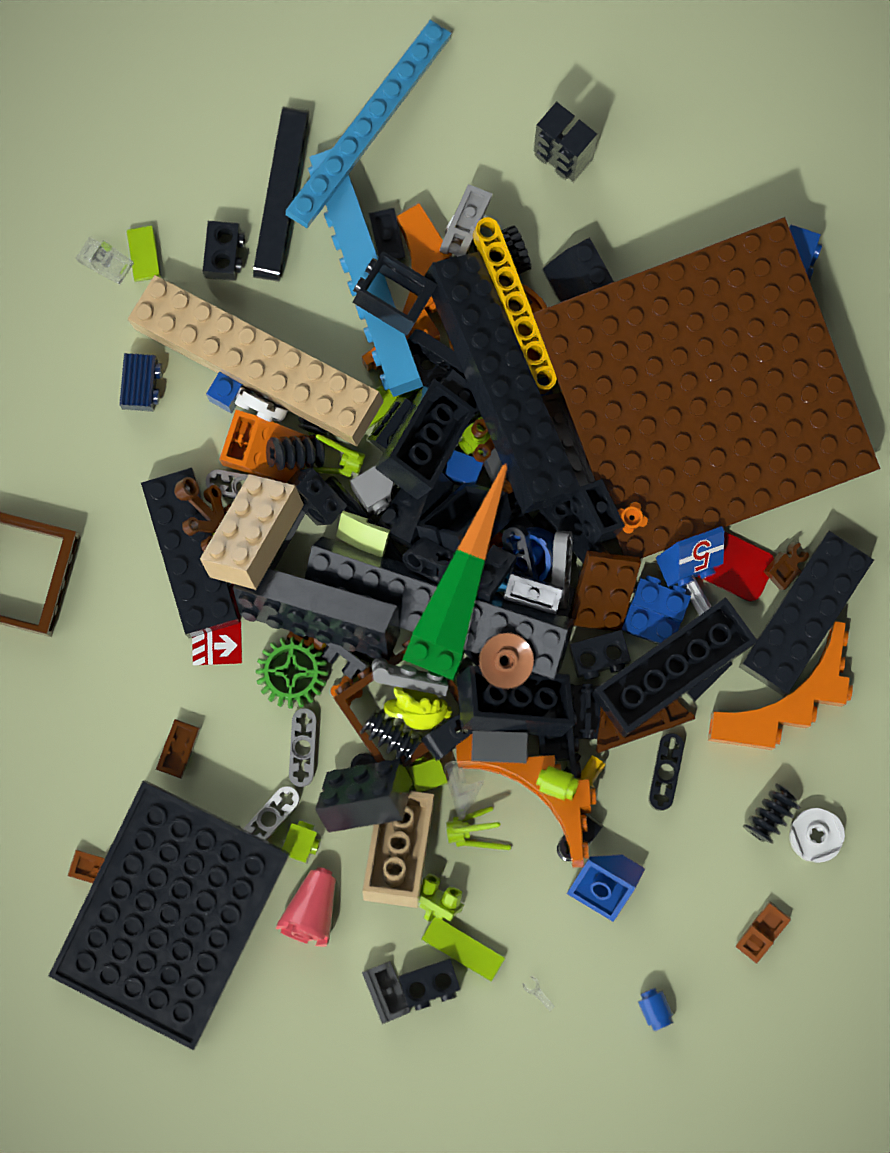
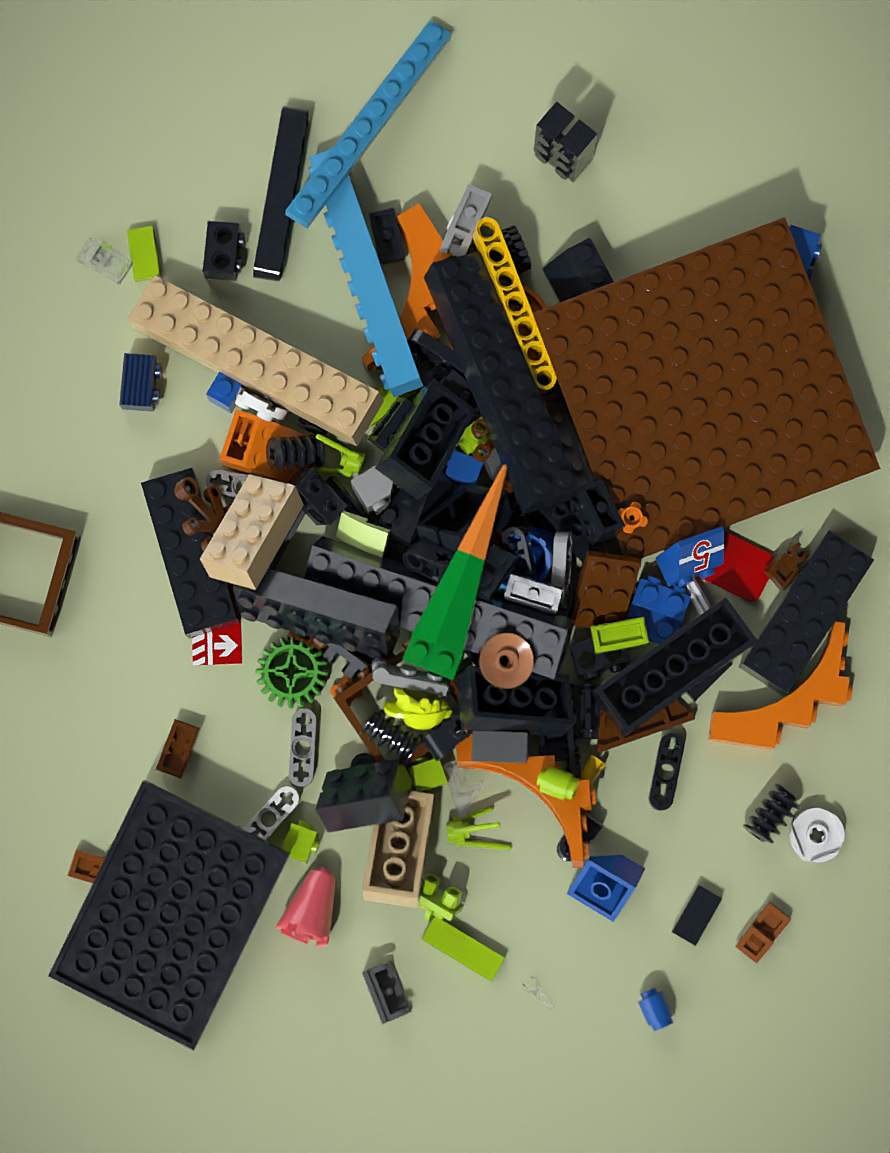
black window [352,252,438,336] -> none
black brick [398,958,461,1011] -> none
none -> lime tile [590,617,649,654]
none -> black tile [672,885,722,946]

